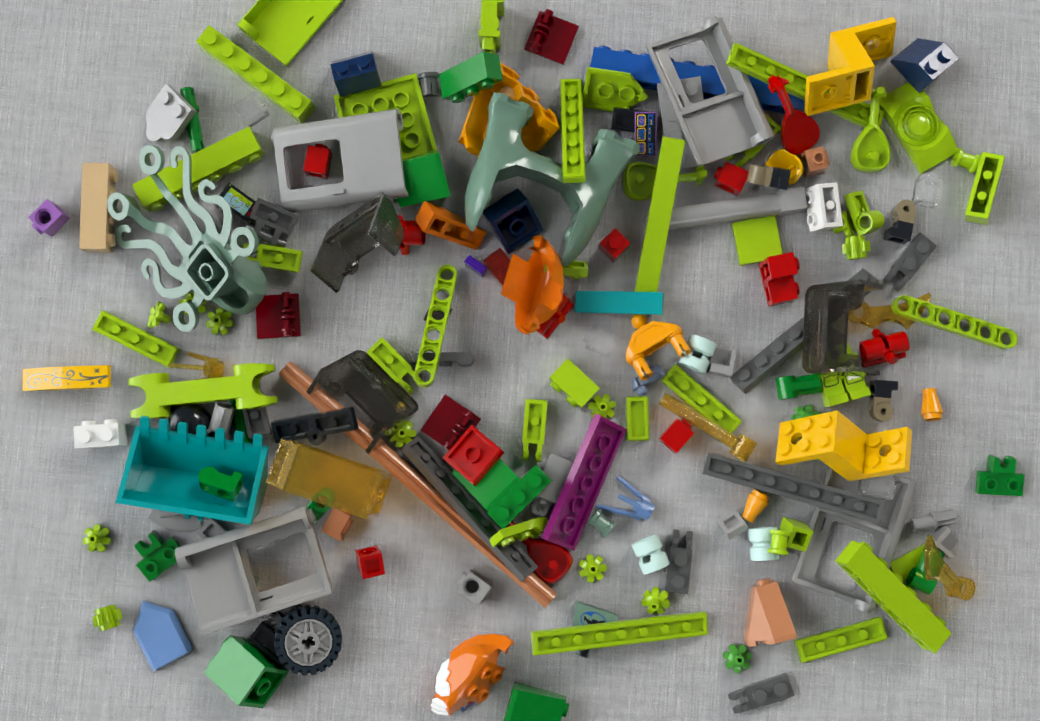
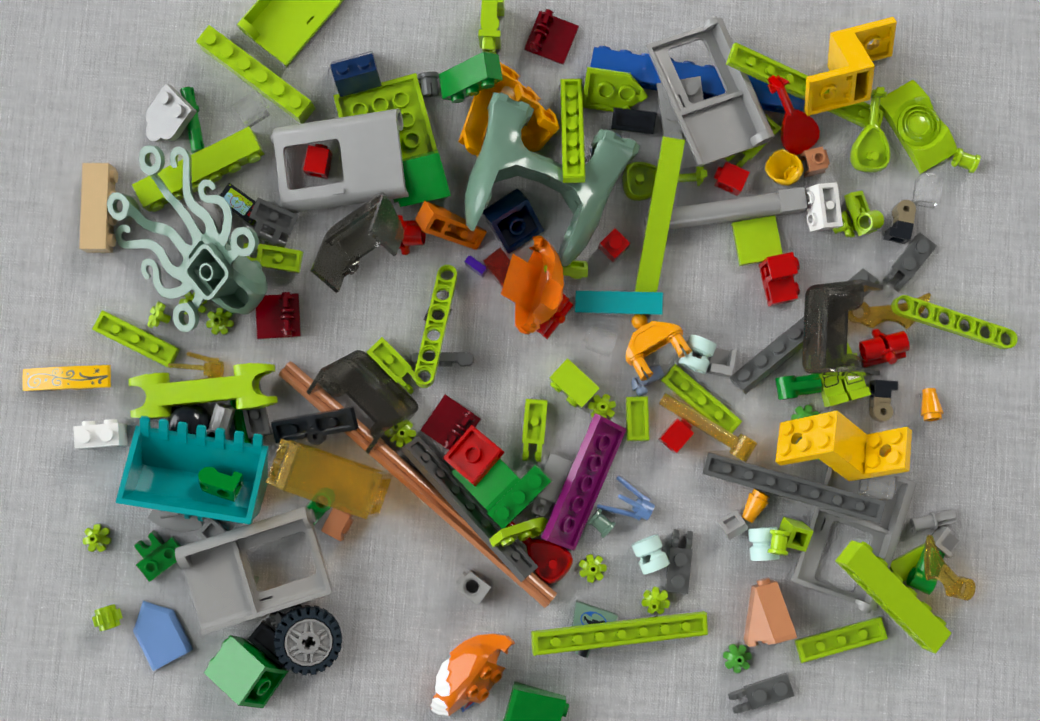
medium lavender brick [28,199,70,236] -> none
red brick [355,545,385,579] -> none
tile [634,111,657,156] -> none
leg [747,164,791,190] -> none
lime gear [842,236,871,260] -> none
dark blue slope [890,38,959,93] -> none
lime brick [965,152,1005,225] -> none
green plate [975,454,1025,496] -> none

